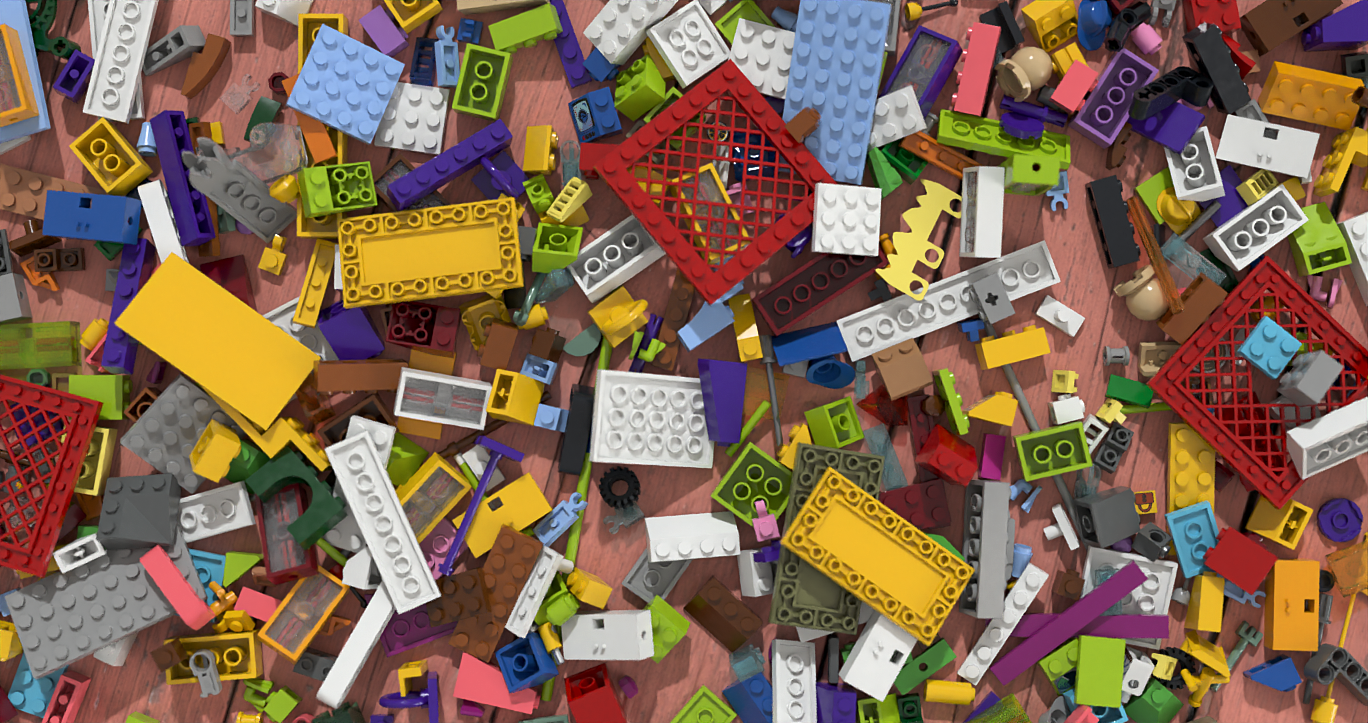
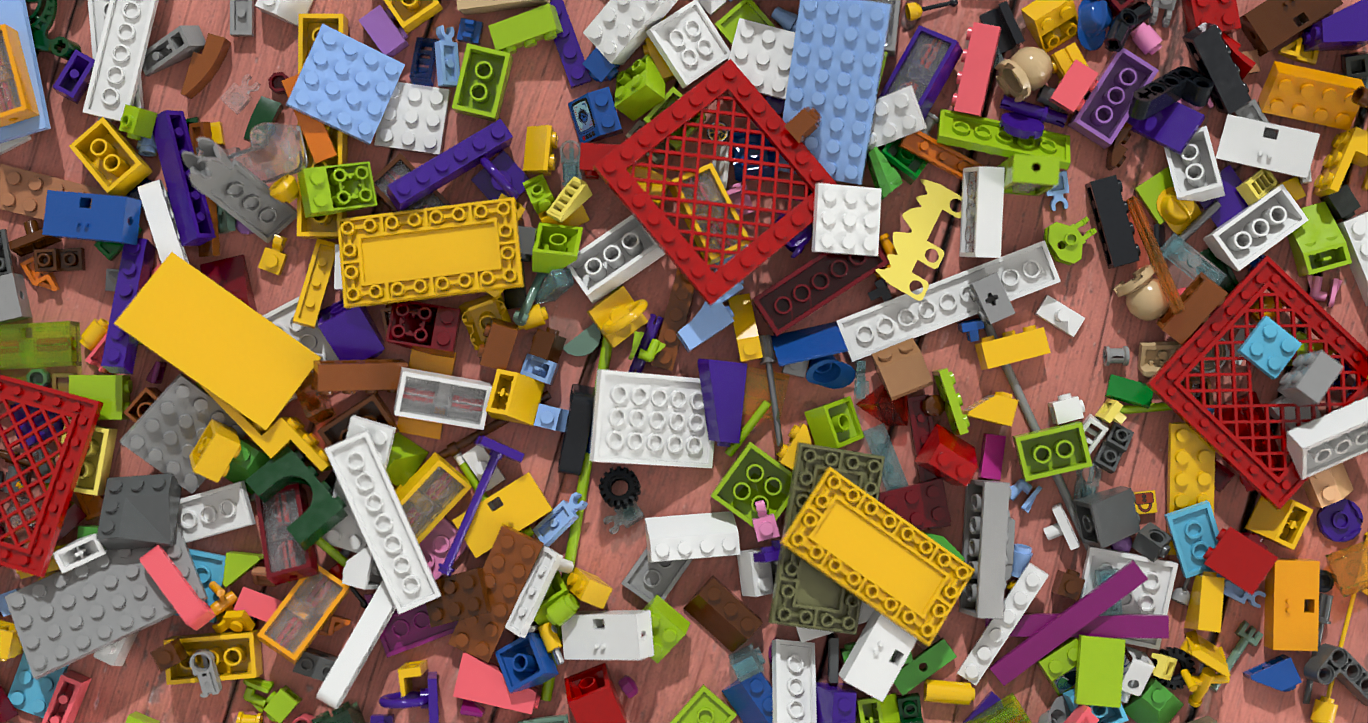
light yellow tile [1051,370,1079,394] -> none
none -> lime brick [119,104,157,141]
none -> lime hinge [1043,216,1097,265]
none -> yellow slope [1278,37,1319,66]
none -> light nougat slope [1303,462,1354,508]
none -> pearl dark grey brick [1320,184,1361,221]

